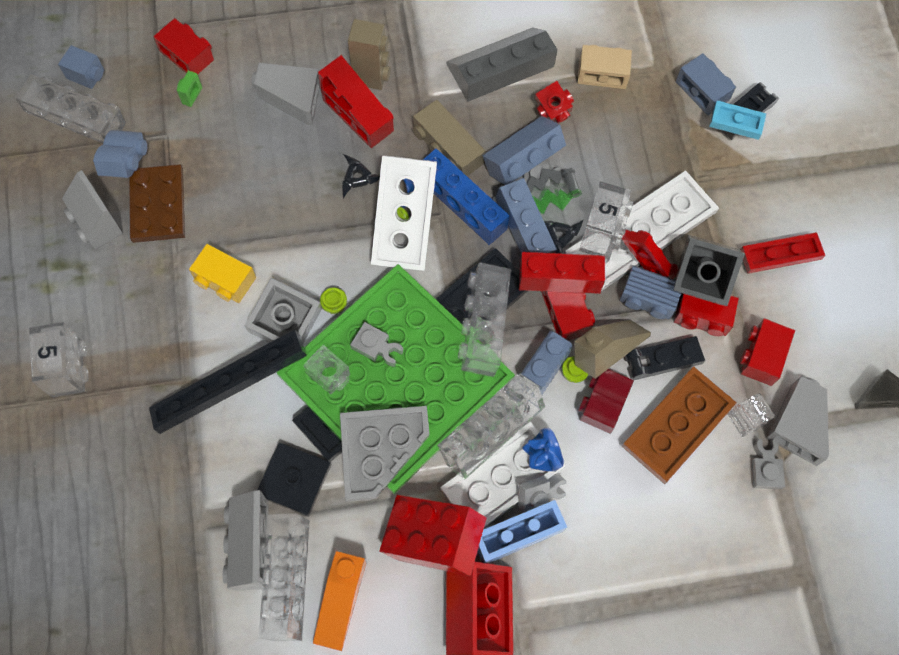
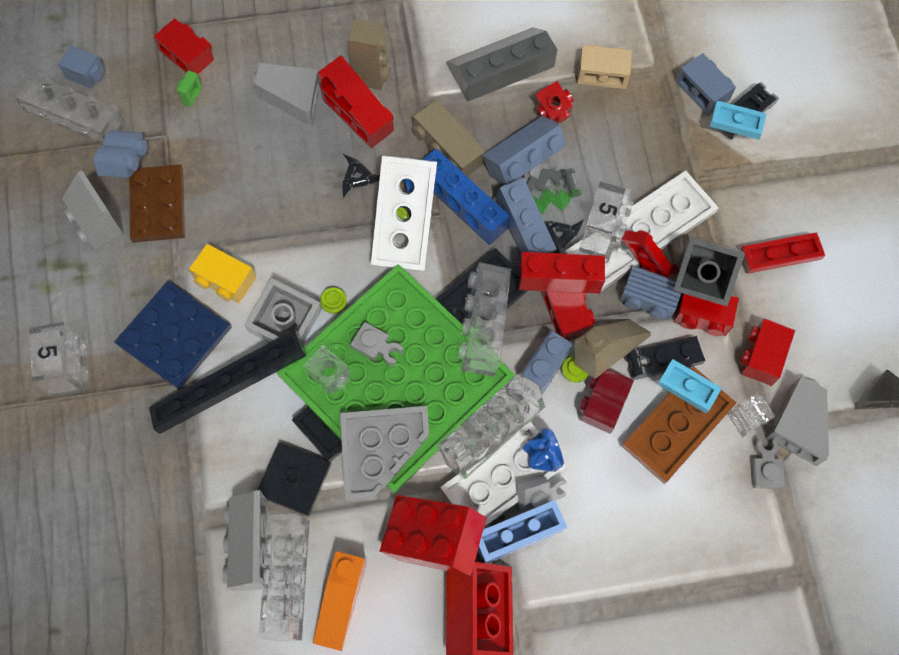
none -> dark blue plate [114,281,232,390]
none -> medium azure plate [657,359,722,414]

